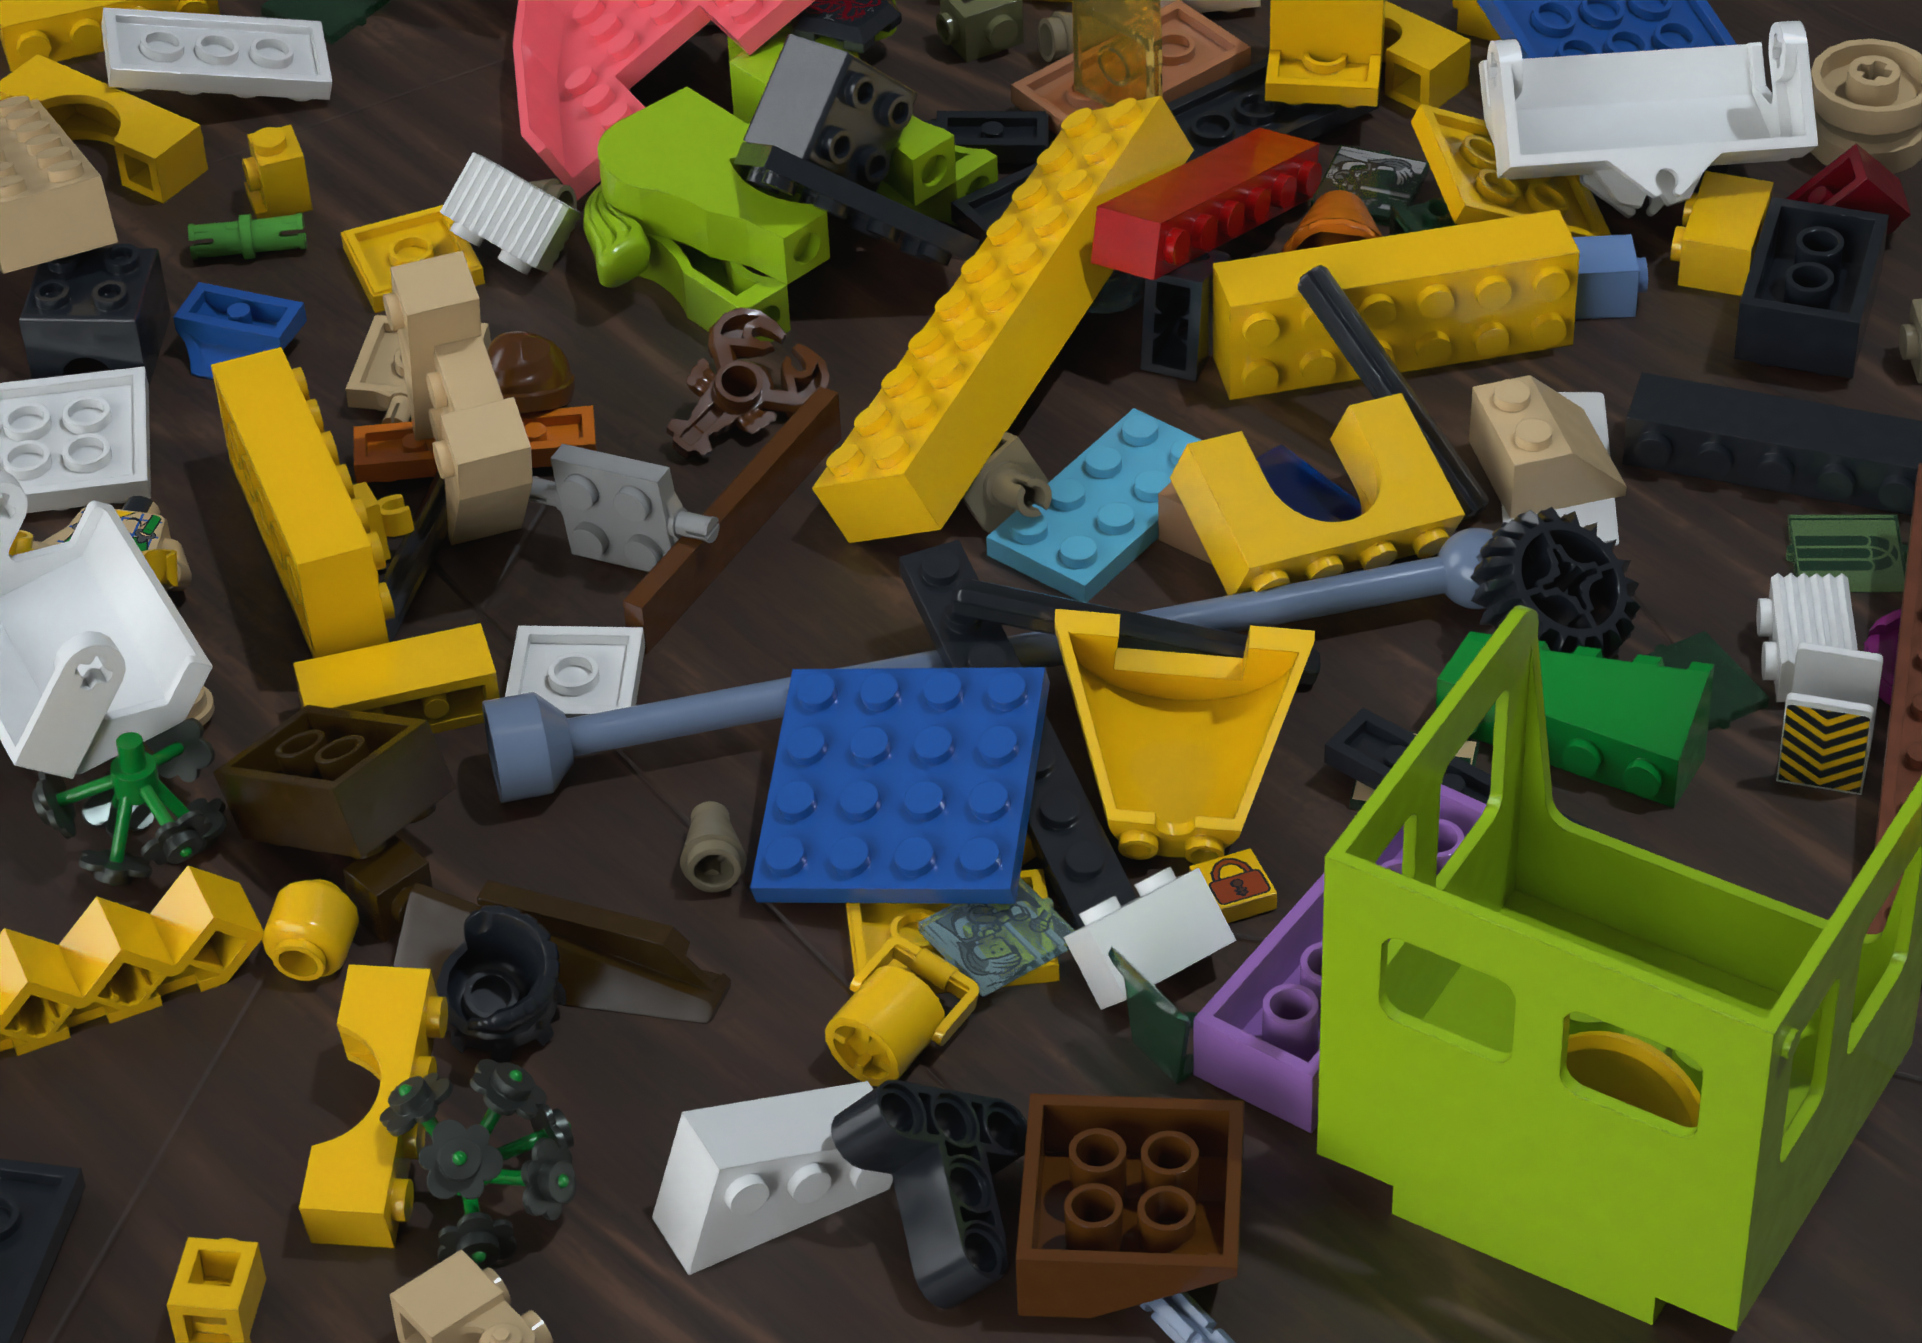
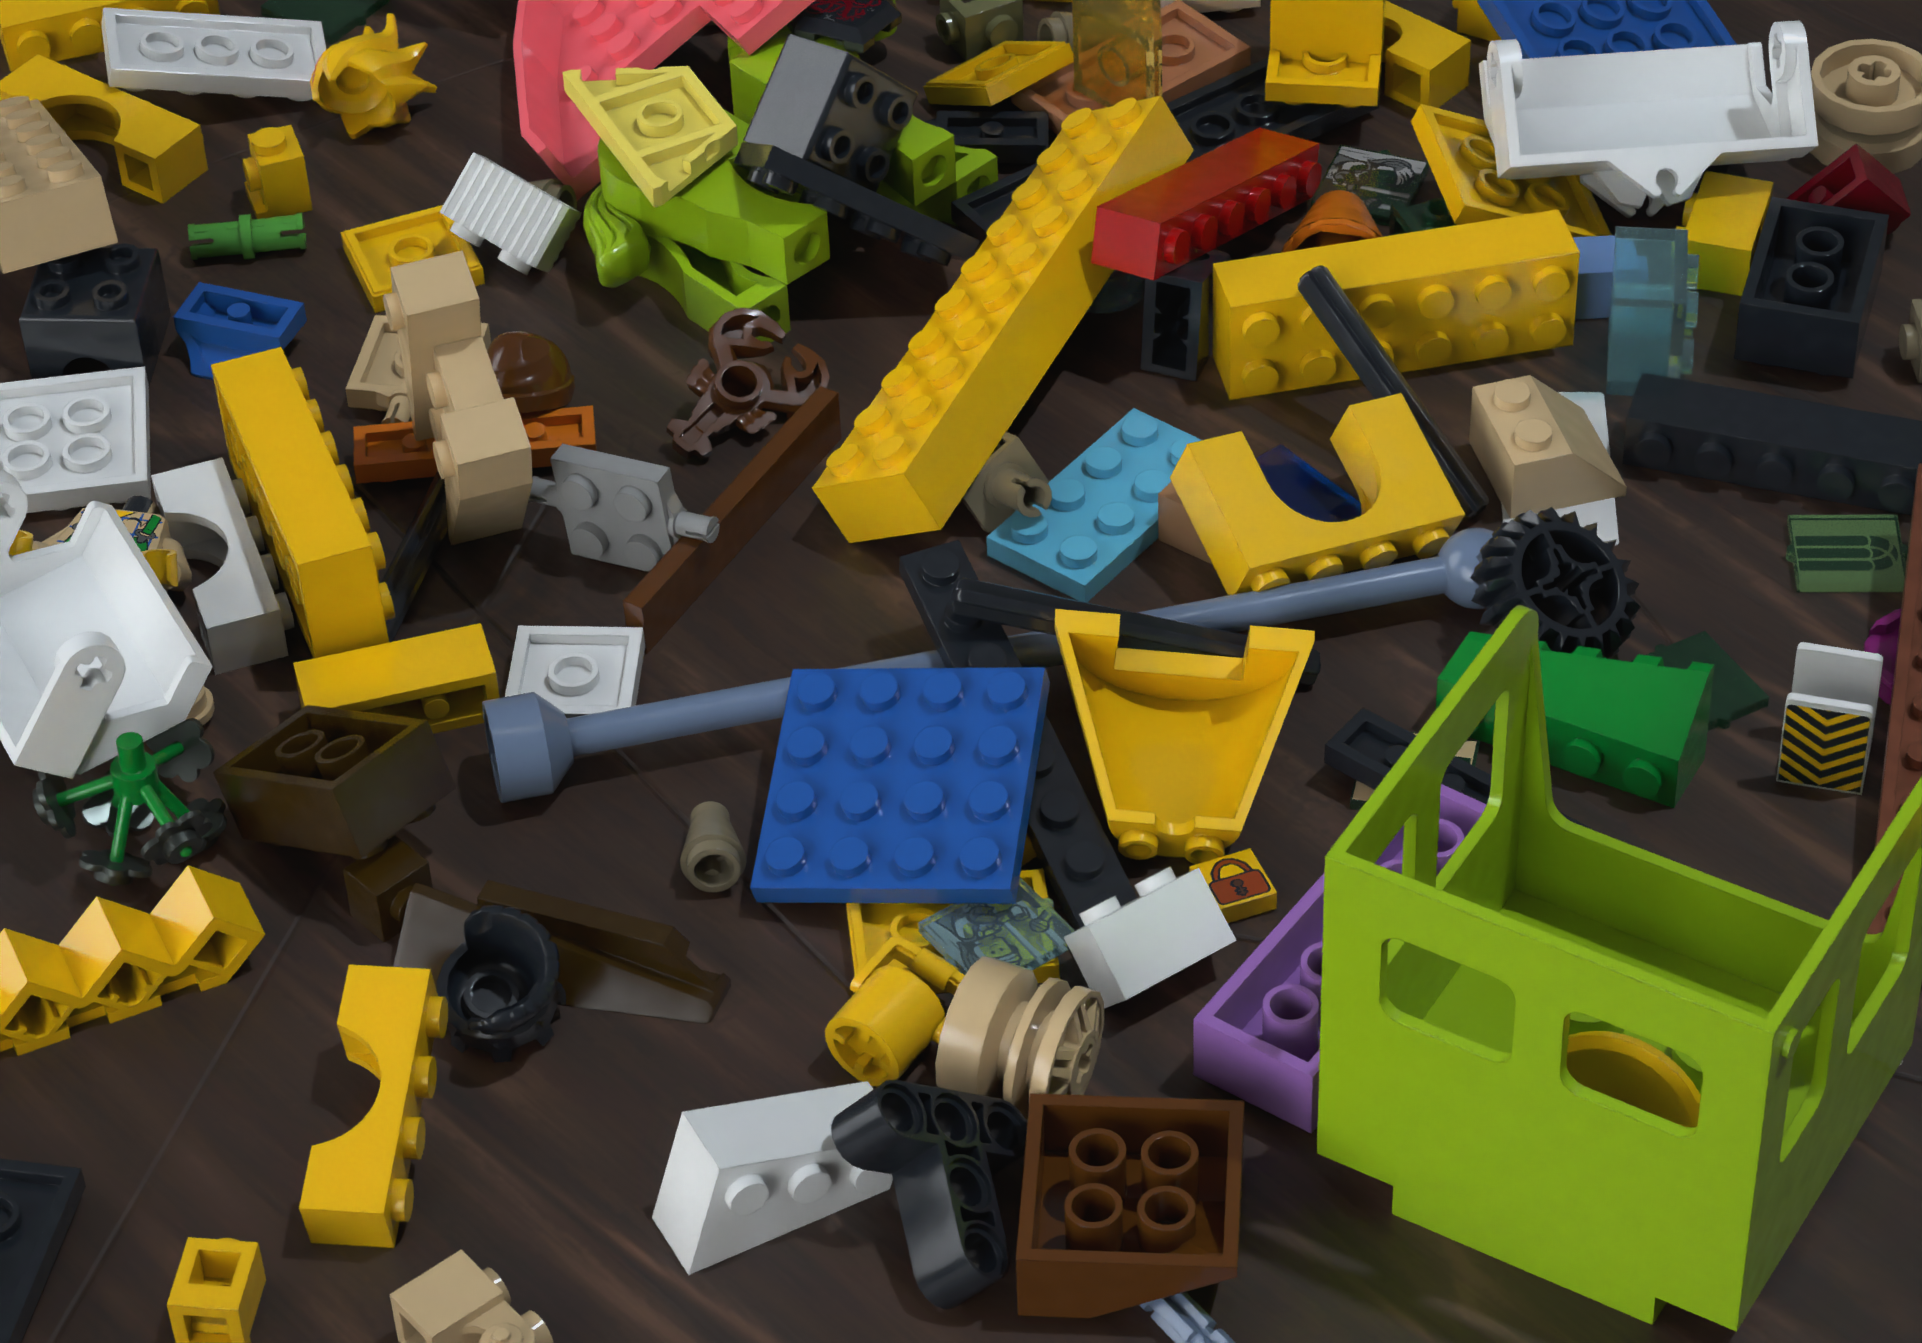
yellow head [262,879,359,981] -> none
yellow tile [353,482,415,560] -> none
pearl dark grey plant [379,1059,577,1269] -> none
clear green piece [1108,947,1198,1084] -> none
white brick [1756,573,1858,702] -> none
none -> white arch [151,457,294,675]
none -> yellow hair [310,13,437,139]
none -> light yellow wing [562,66,738,208]
none -> yellow tile [923,41,1076,106]
none -> tan wheel [935,956,1104,1120]
none -> clear light blue brick [1606,226,1699,396]

